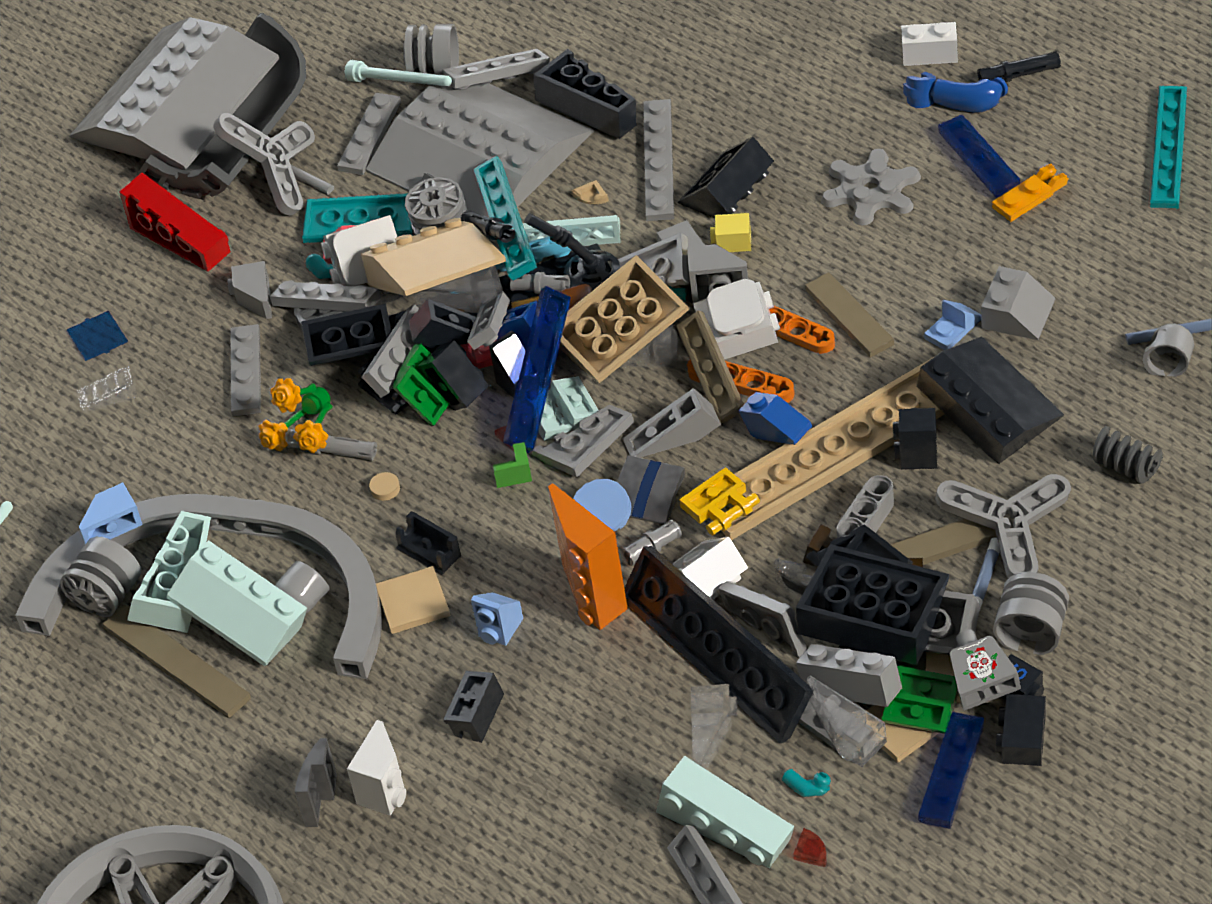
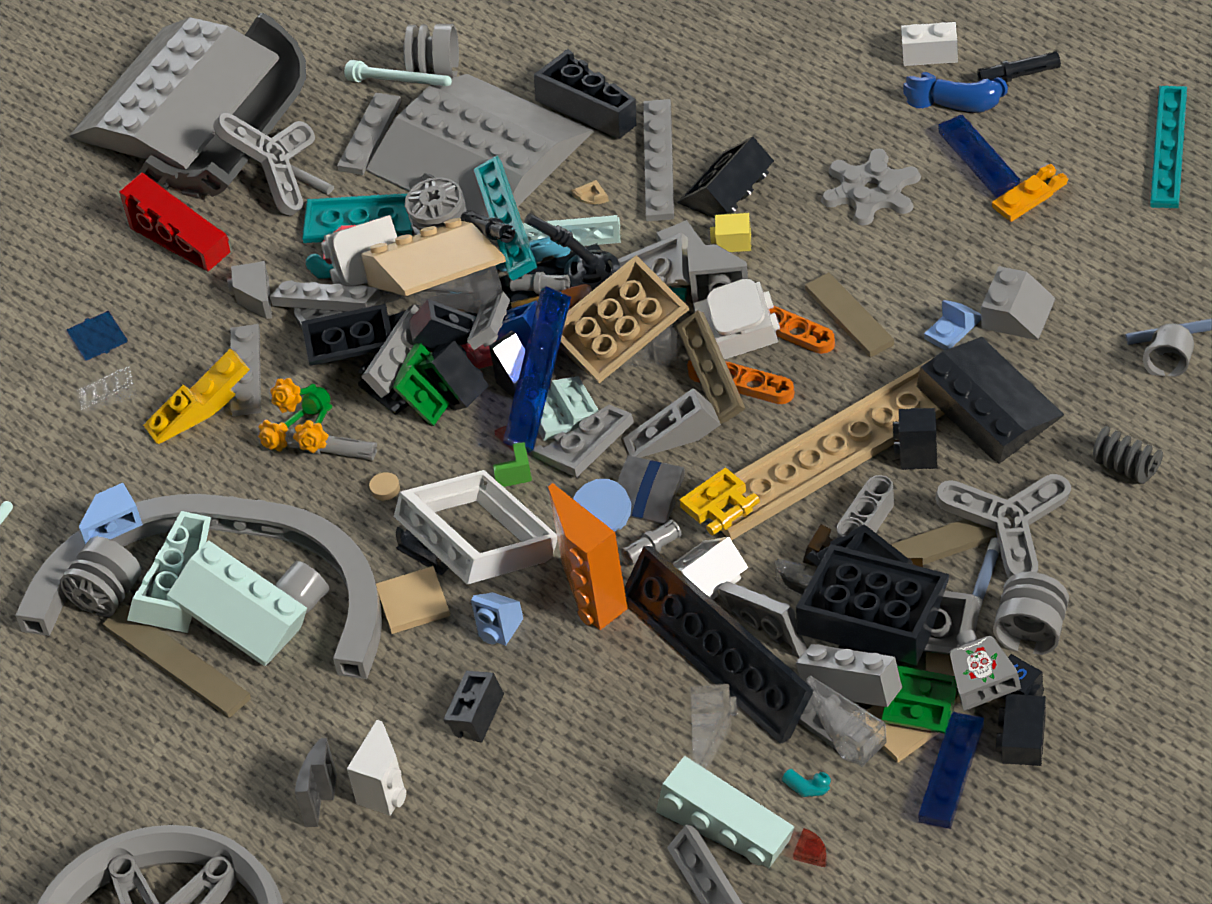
light grey plate [442,49,550,90] -> none
blue slope [739,392,812,445] -> none
none -> yellow slope [143,348,250,444]
none -> white window [394,470,558,584]

